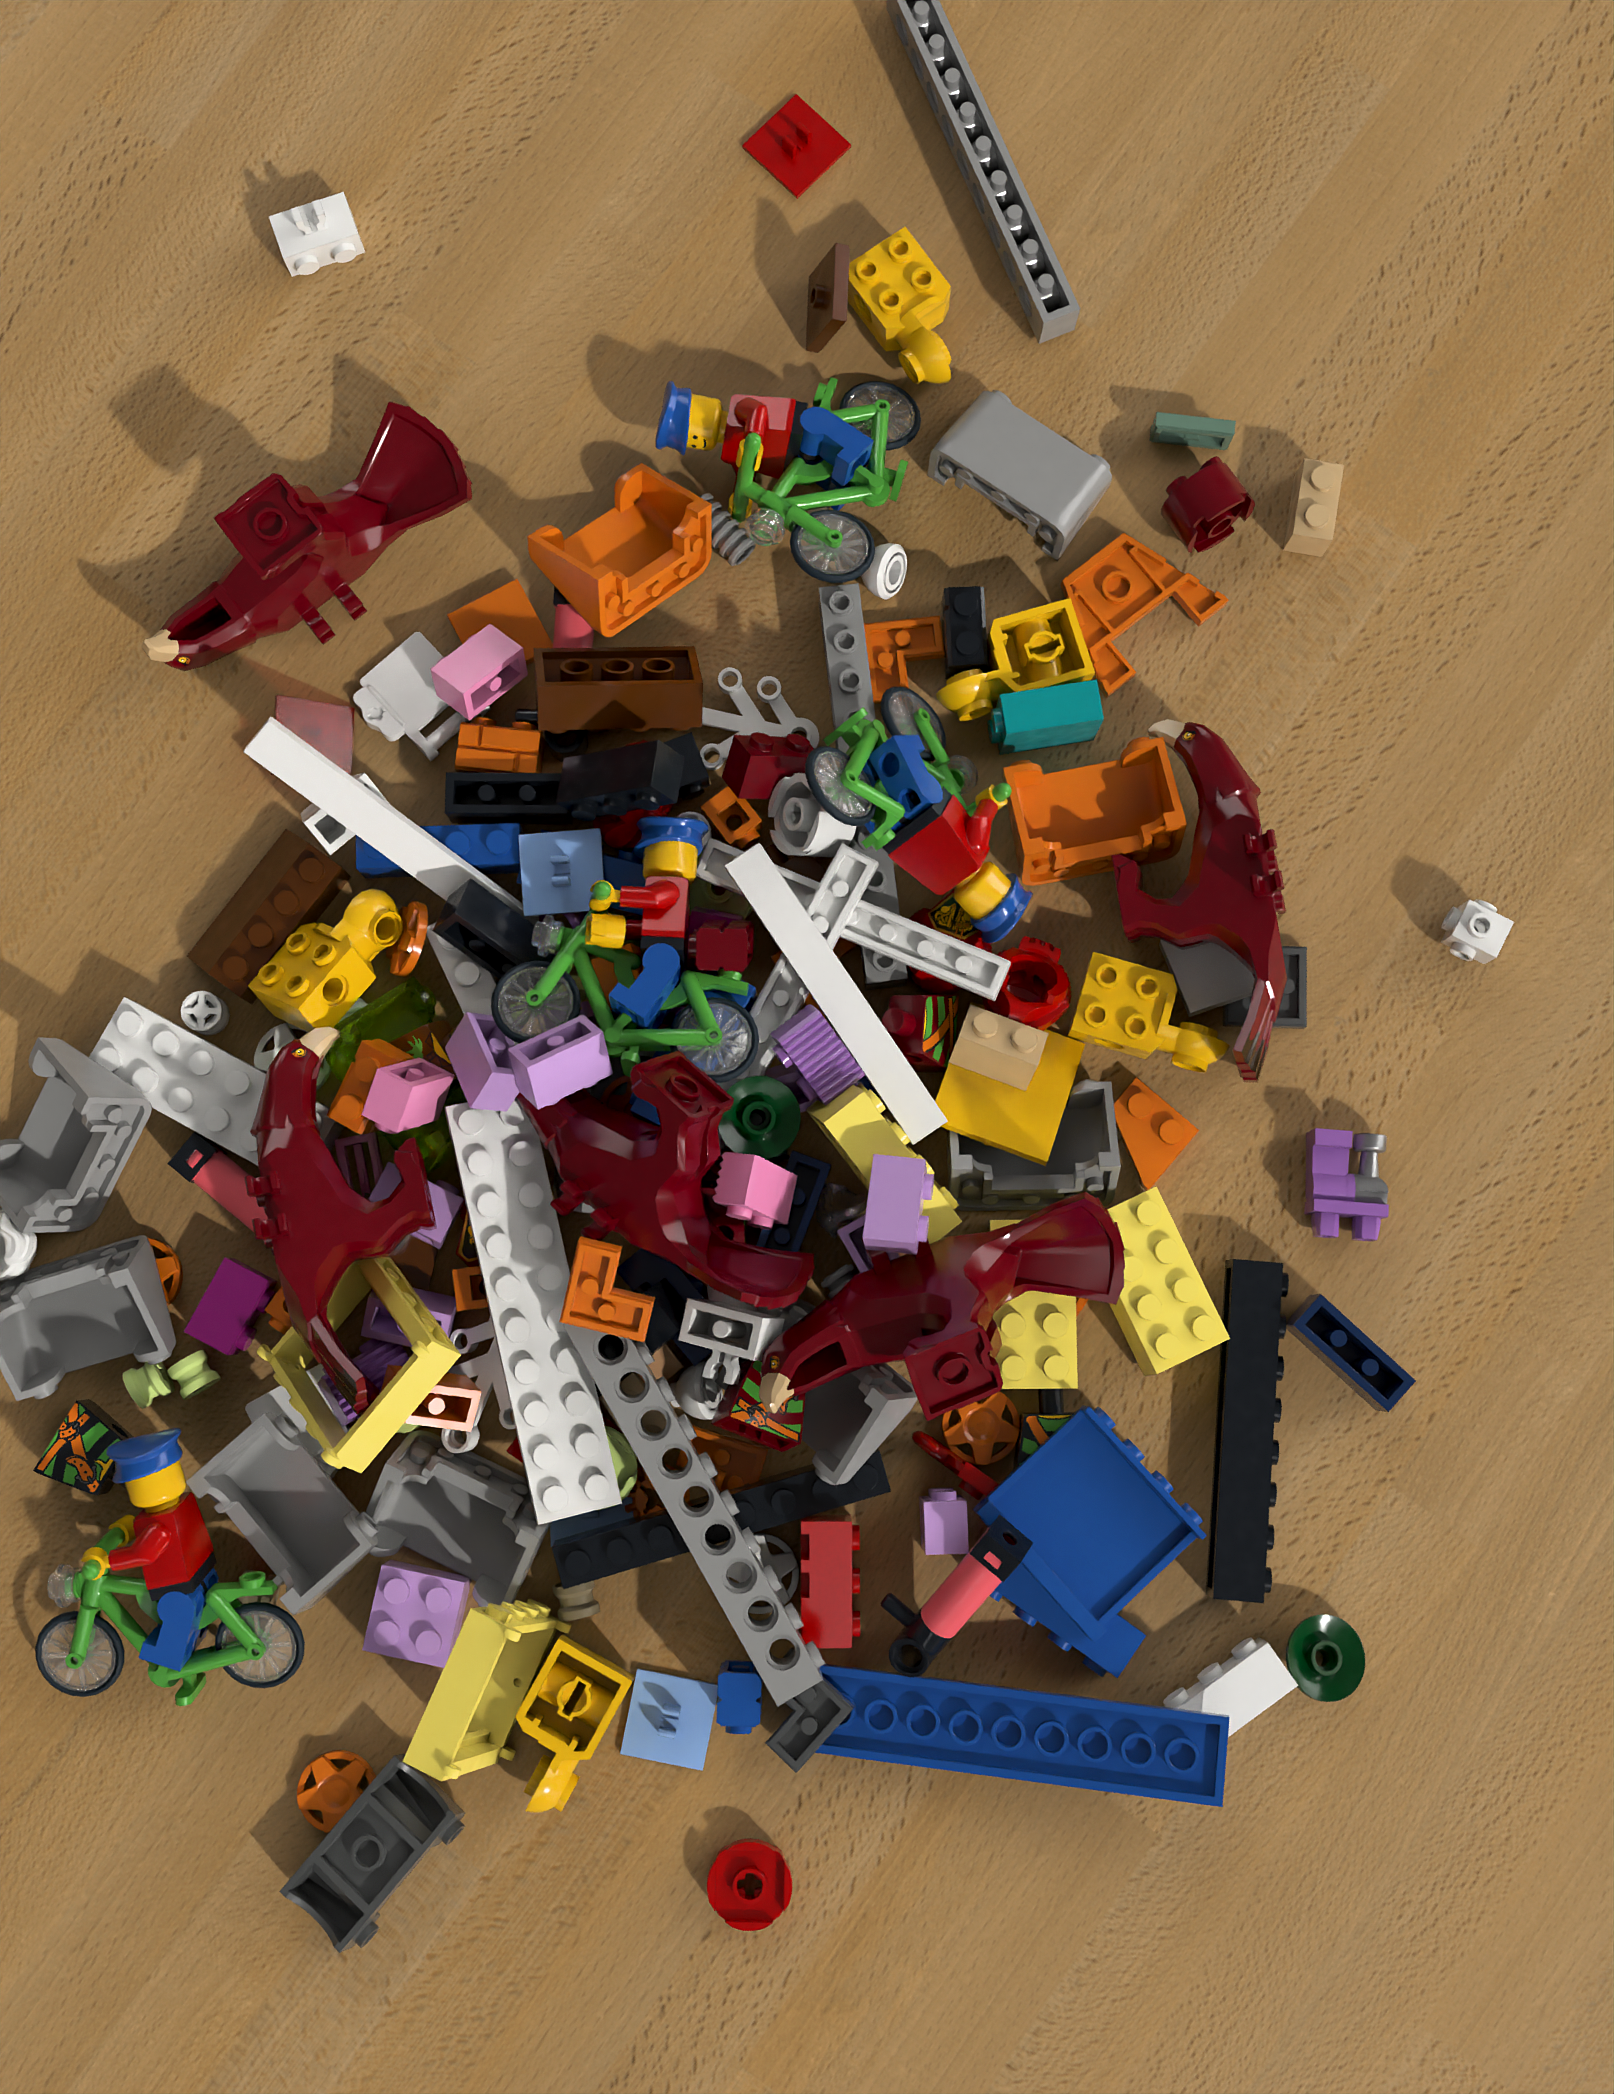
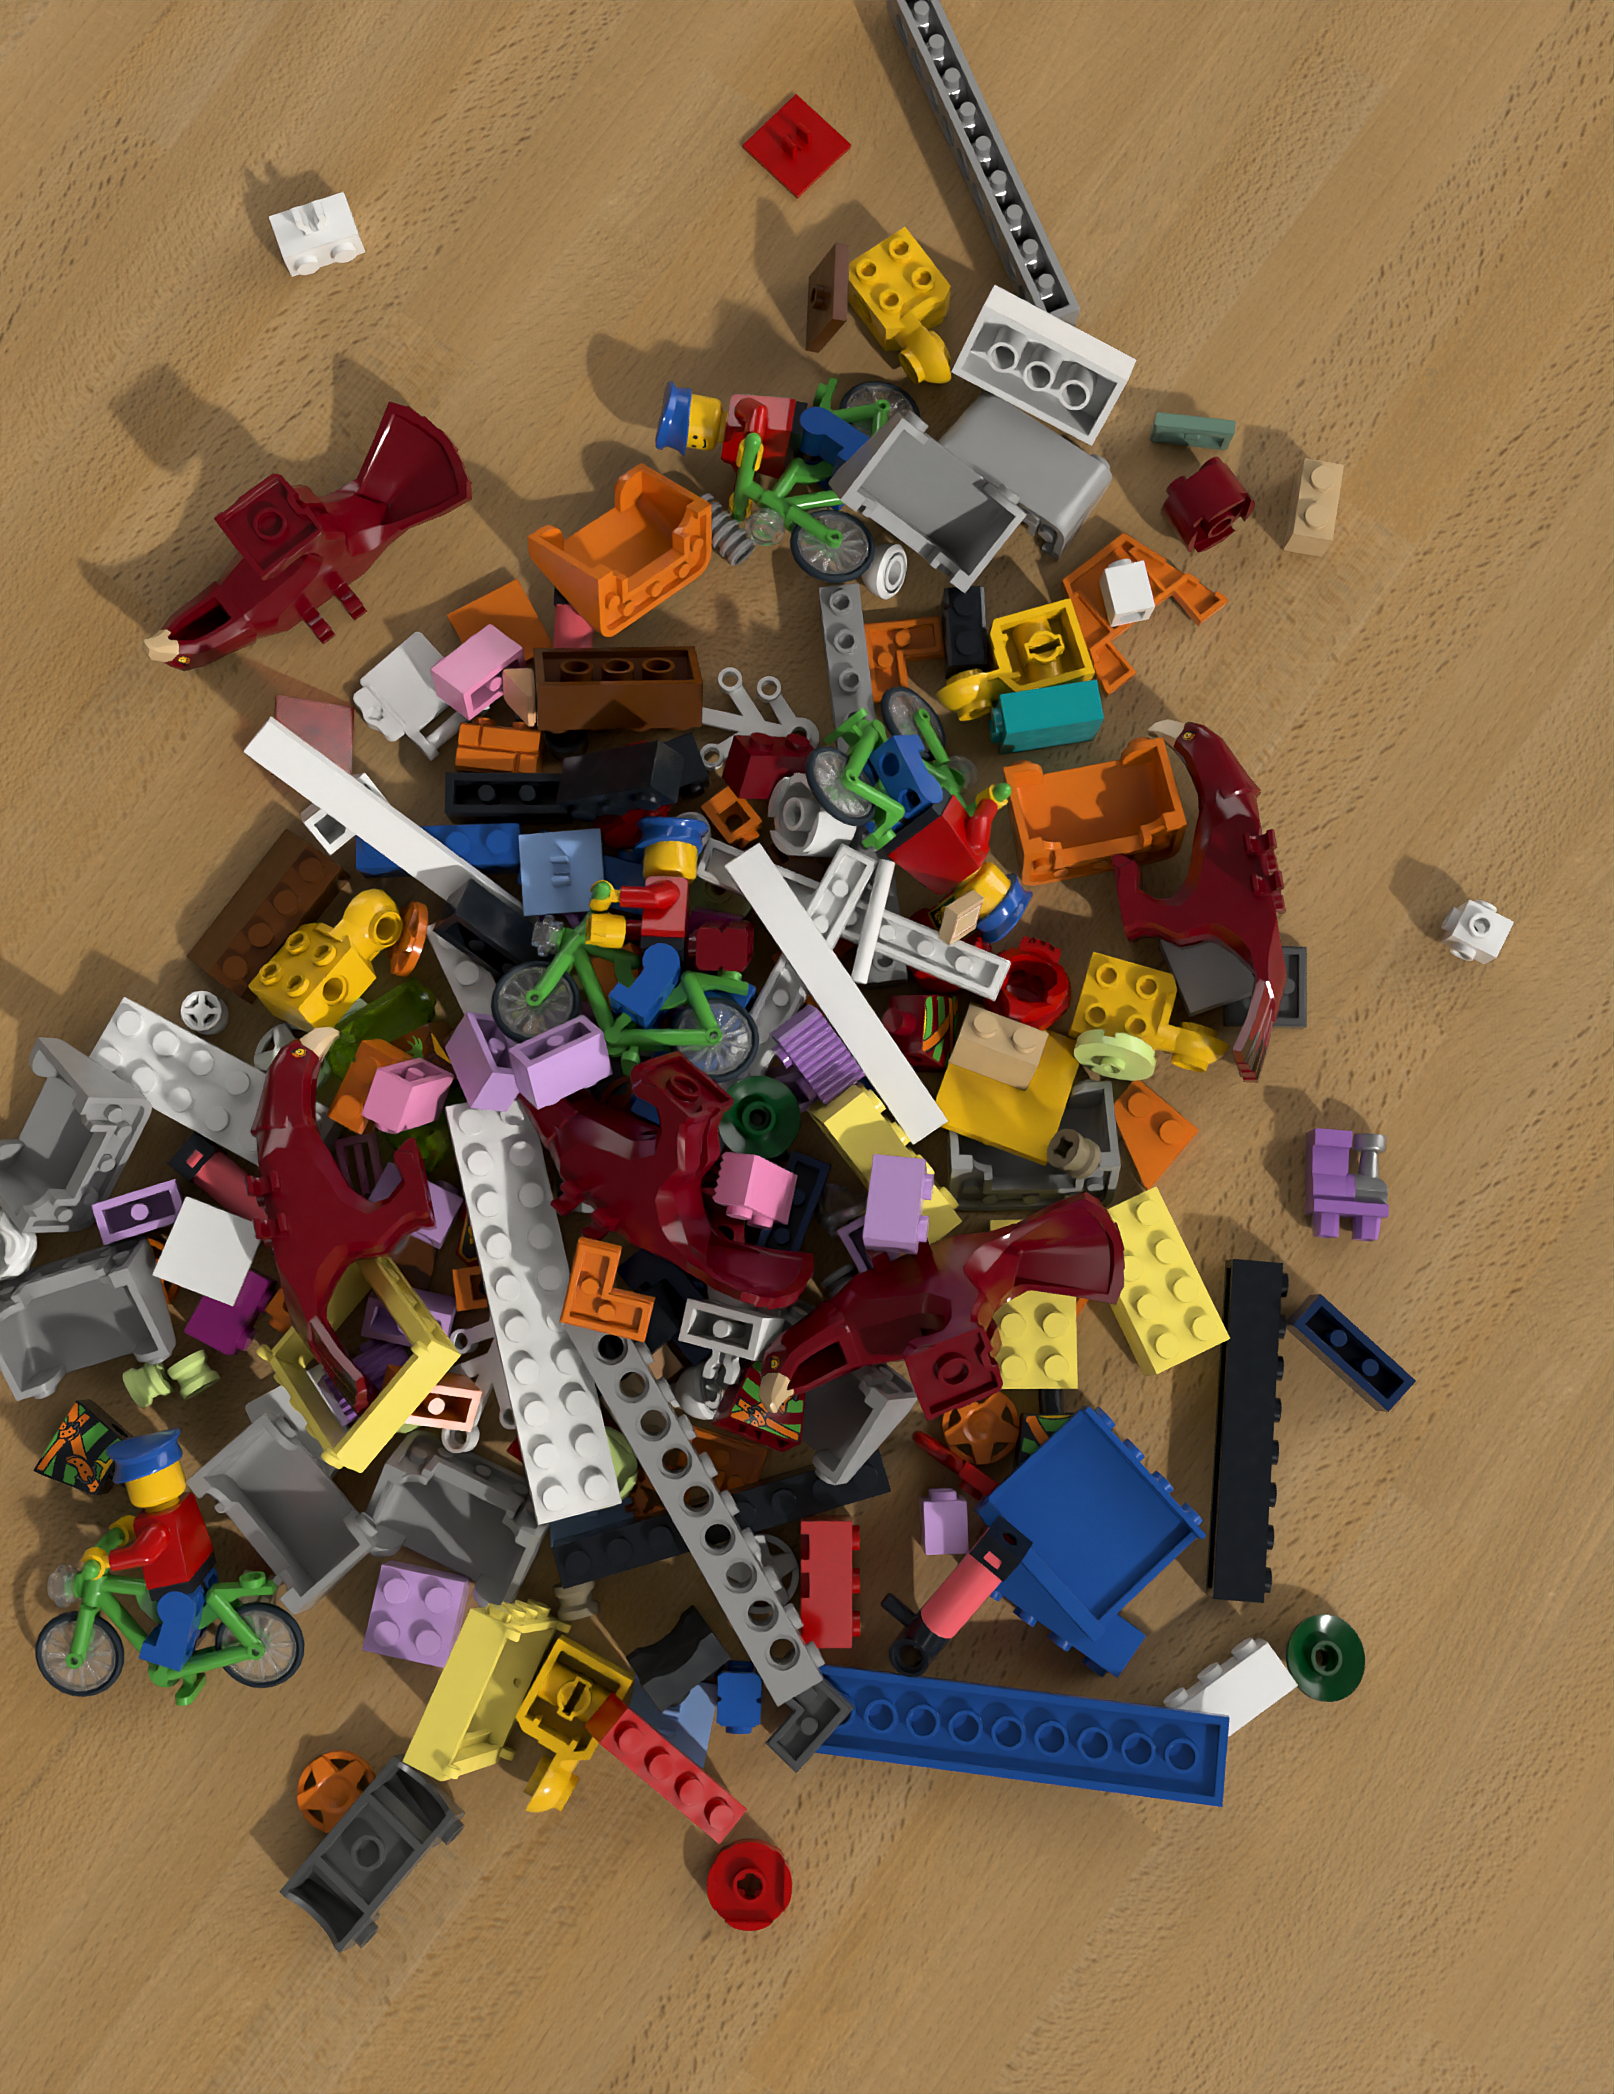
none -> lavender brick [91,1179,185,1245]
none -> white tile [152,1196,262,1306]
none -> light nougat slope [502,668,536,726]
none -> red brick [584,1692,747,1845]
none -> black brick [626,1605,731,1713]
none -> light grey windscreen [828,410,1027,593]
none -> white bar [851,859,895,984]
none -> tan tile [938,890,984,946]
none -> white brick [951,285,1136,446]
none -> dark tan wheel [1047,1128,1101,1180]
none -> yellowish green plate [1074,1029,1157,1081]
none -> white brick [1099,559,1155,627]

